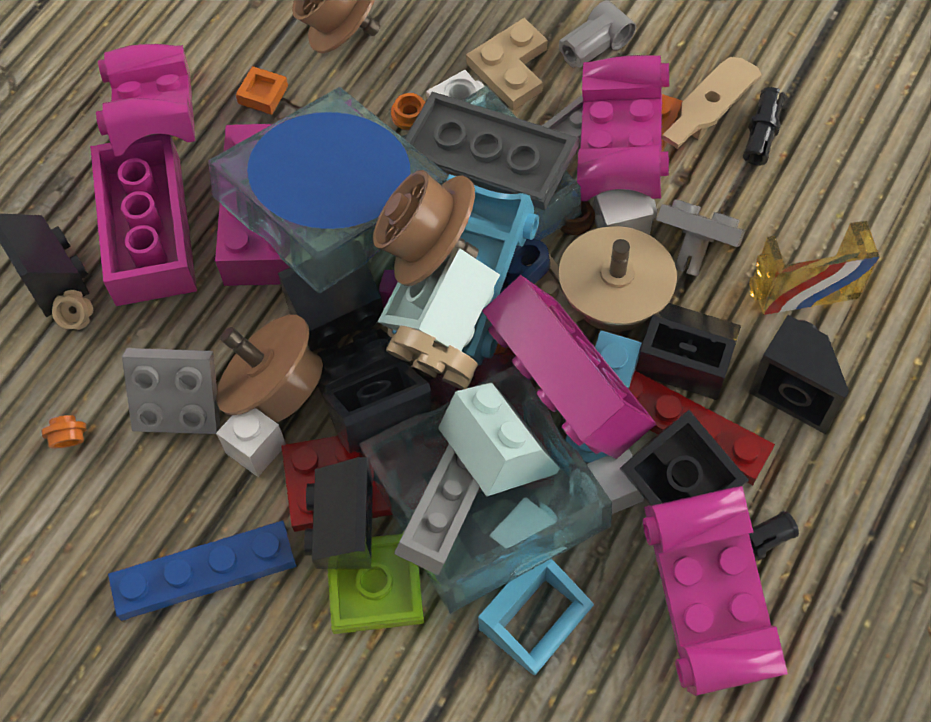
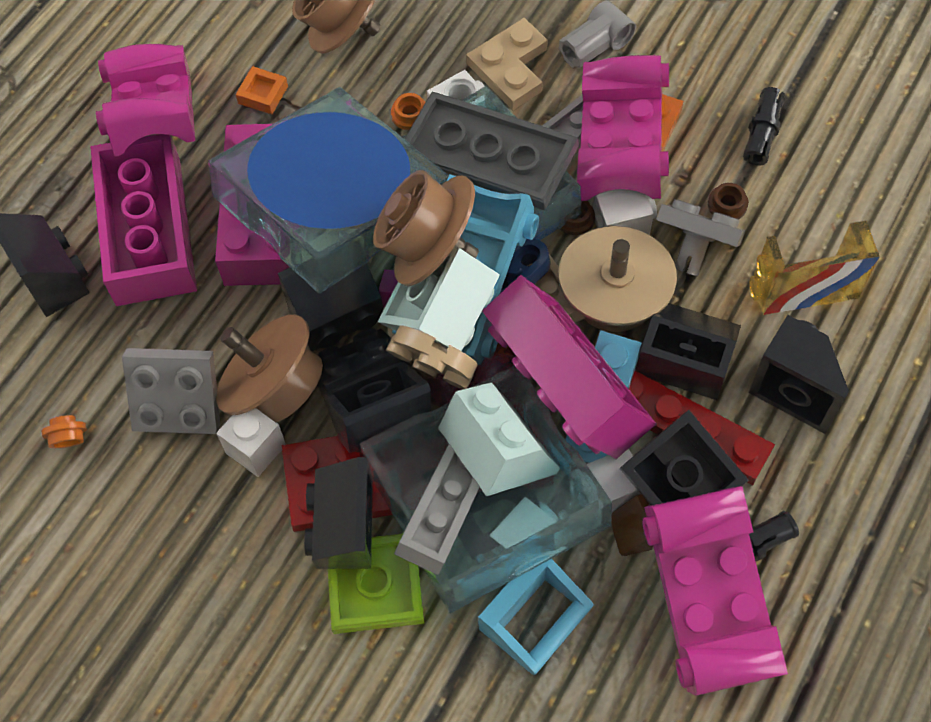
tan plate [52,290,93,330] -> none
blue plate [108,520,297,621] -> none
tan piece [662,57,762,149] -> none
none -> reddish brown slope [610,494,653,556]
none -> reddish brown plate [708,183,749,219]

